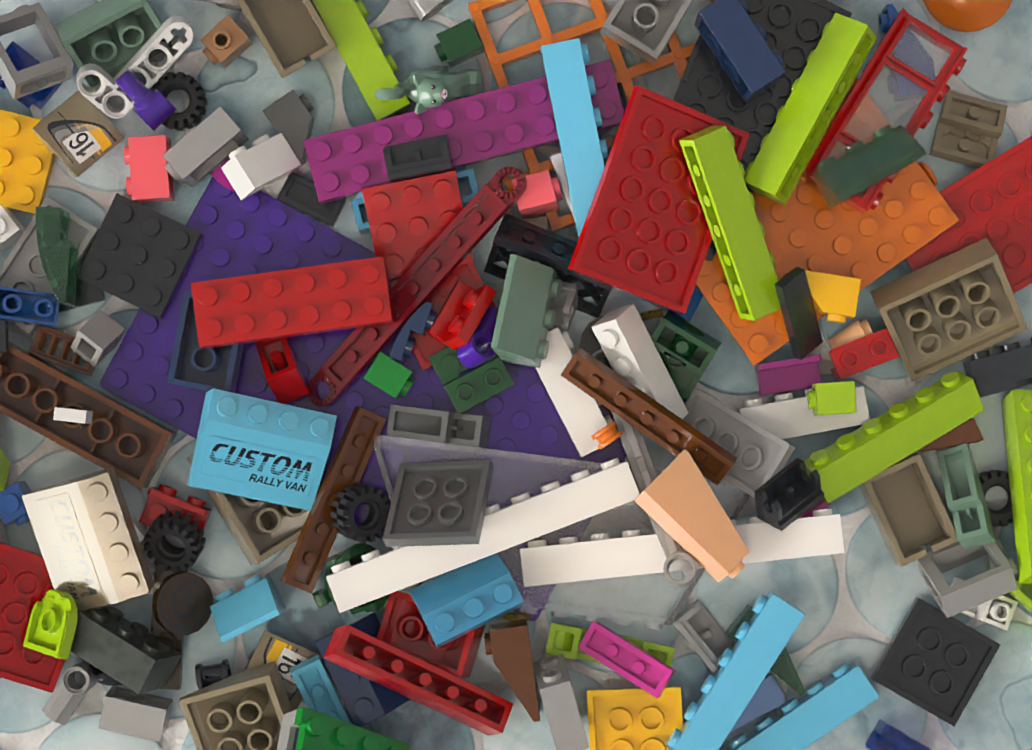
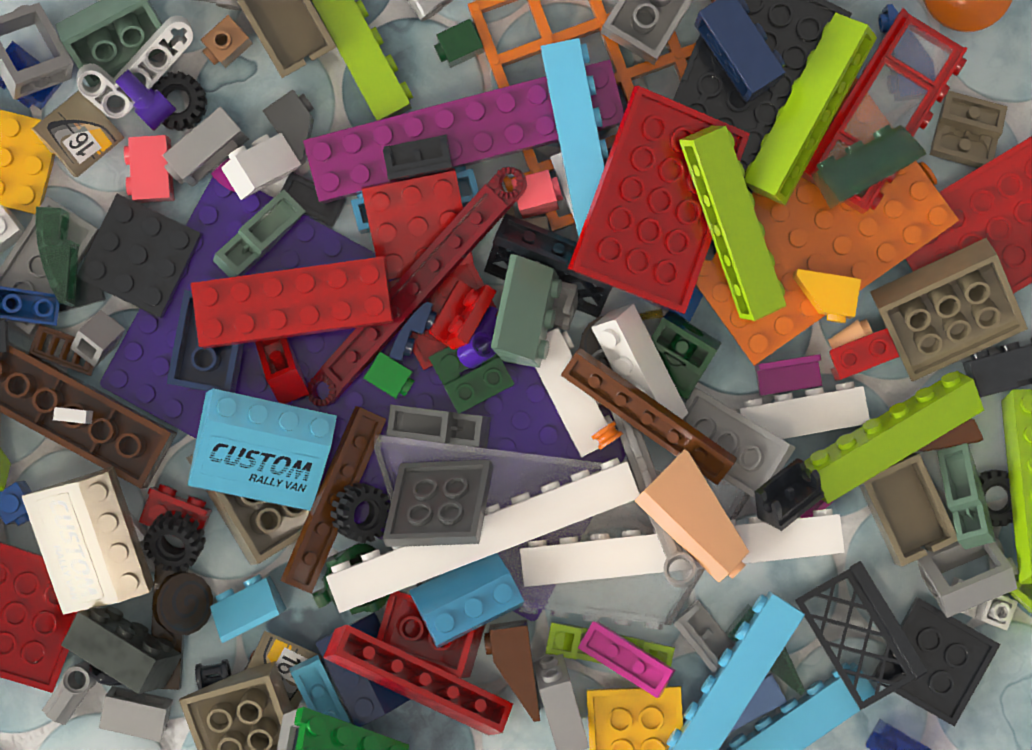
lime tile [23,589,78,660] -> none
sand green animal [374,65,482,114] -> none
clear yellow leg [502,612,531,622] -> none
black tile [774,266,823,360] -> none
lime brick [807,381,857,416] -> none
none -> sand green slope [213,189,306,278]
none -> black fence [795,561,928,711]

